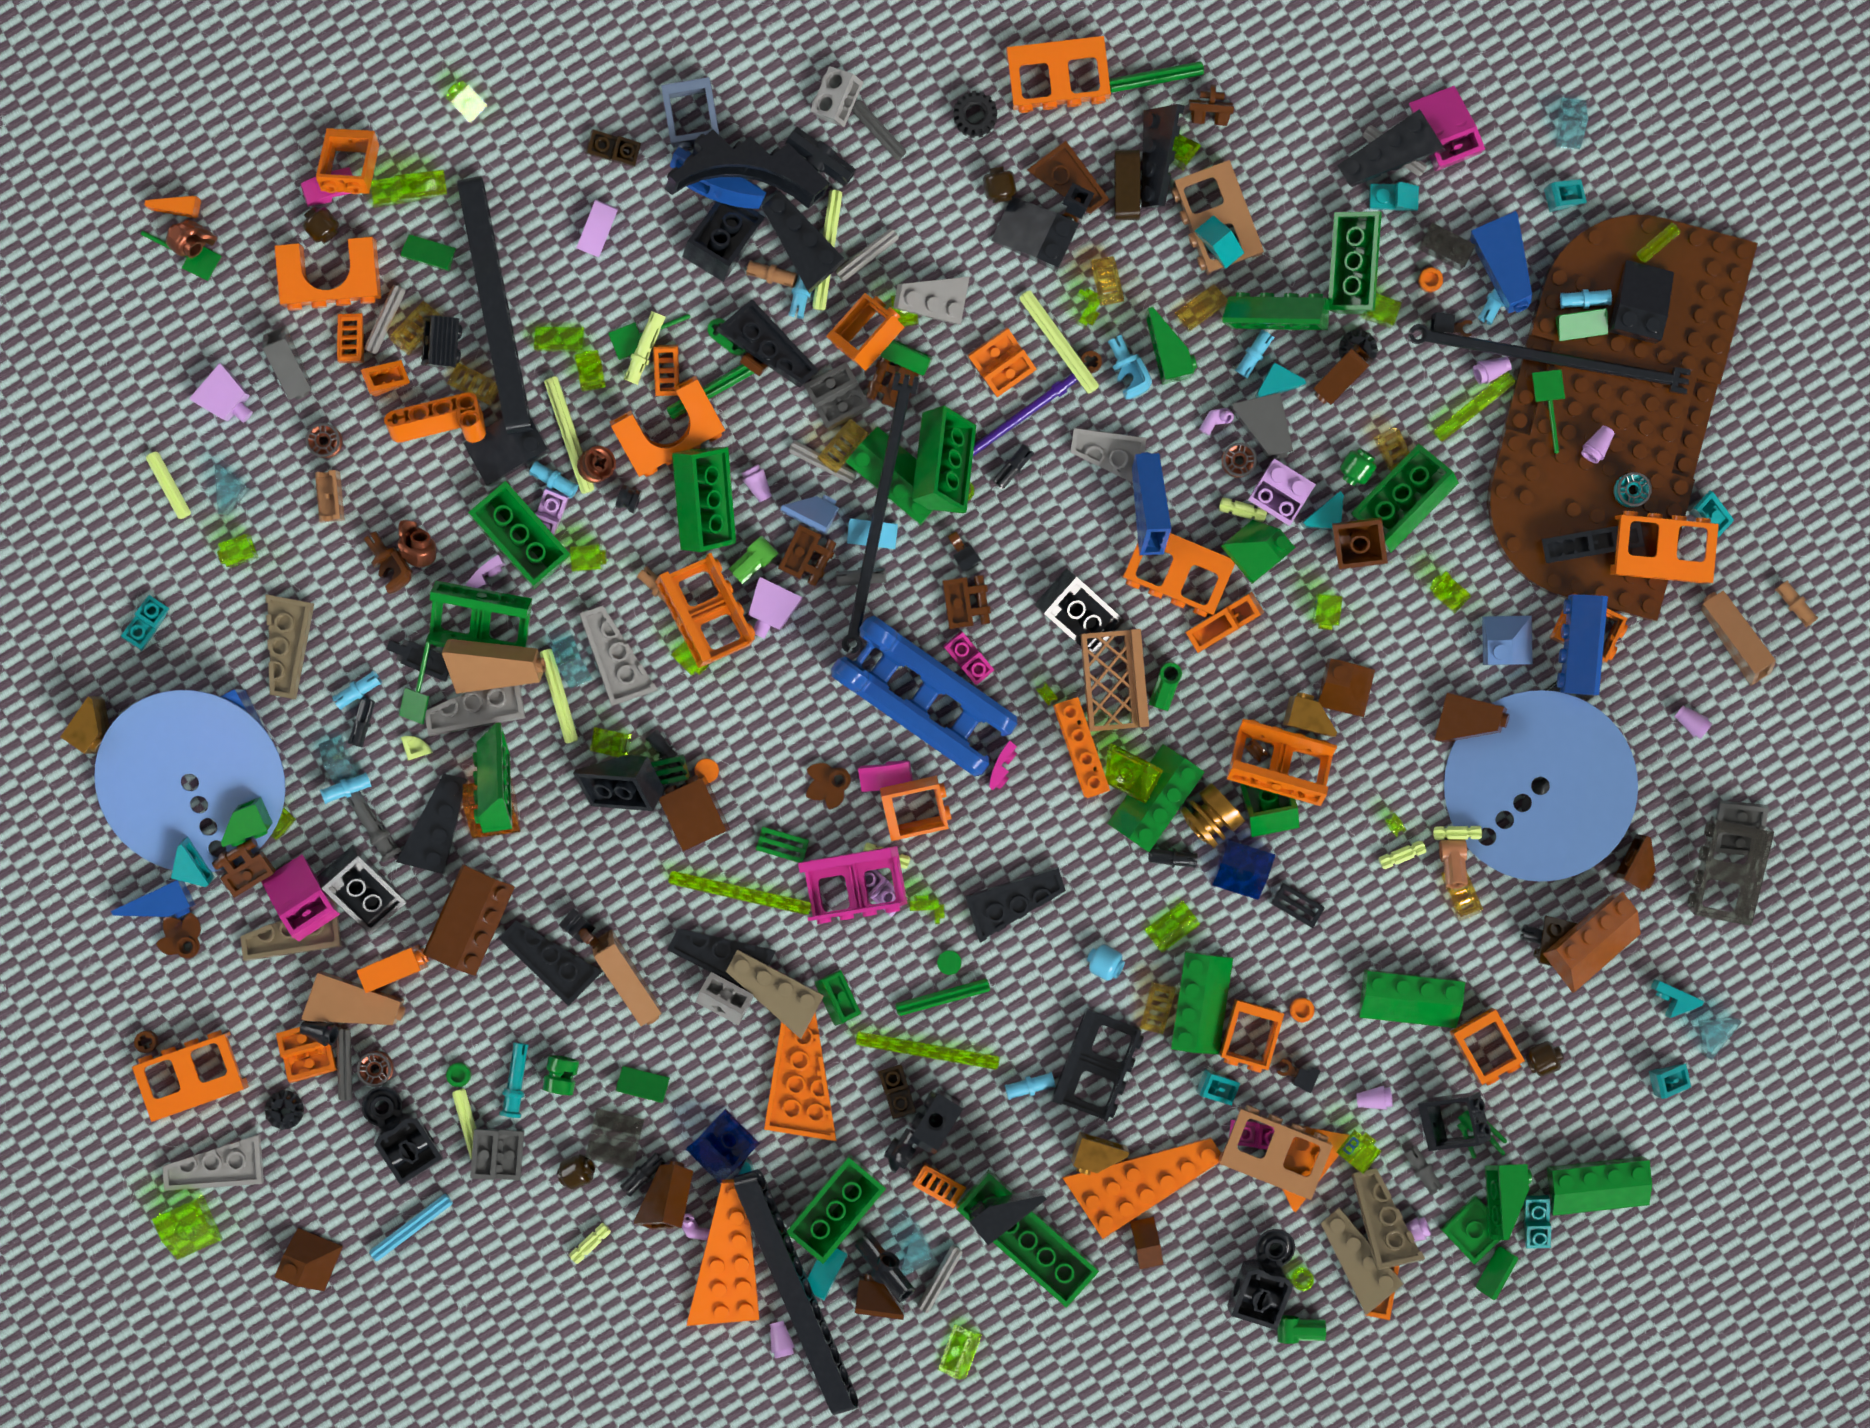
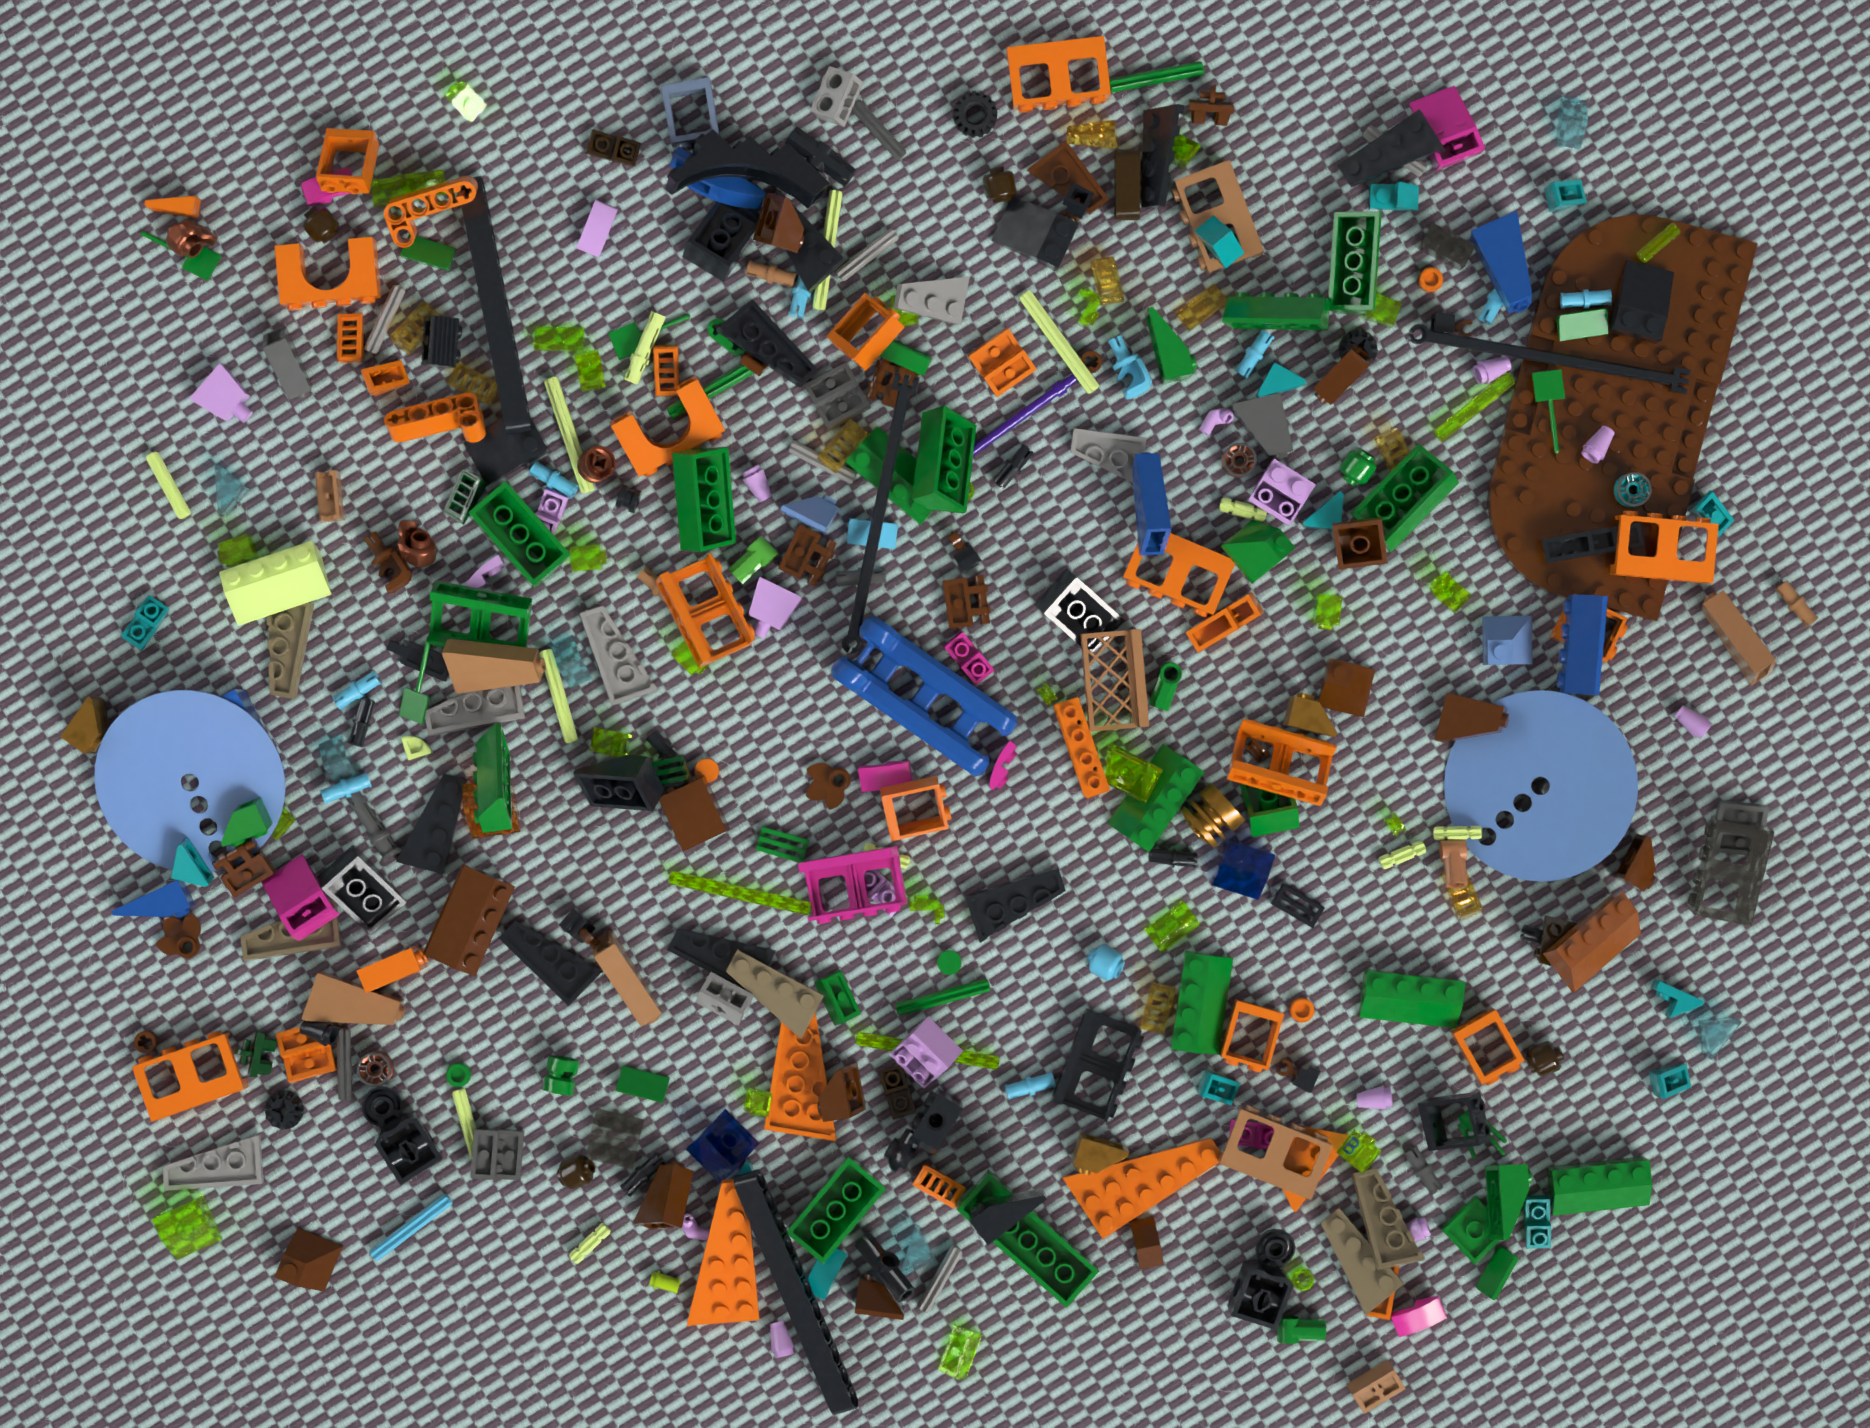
copper wheel [306,423,343,458] -> none
teal pin [499,1042,529,1118] -> none
none -> yellowish green slope [219,541,332,626]
none -> dark green hips [234,1030,277,1078]
none -> orange beam [384,176,478,248]
none -> dark green slope [443,468,488,525]
none -> lime pin [649,1270,681,1294]
none -> clear neon green slope [743,1087,772,1117]
none -> reddish brown slope [753,192,804,253]
none -> reddish brown slope [817,1062,866,1122]
none -> lavender slope [890,1016,963,1088]
none -> clear yellow slope [1066,120,1118,148]
none -> medium nougat hinge [1346,1359,1406,1414]
none -> slope [1391,1295,1447,1337]

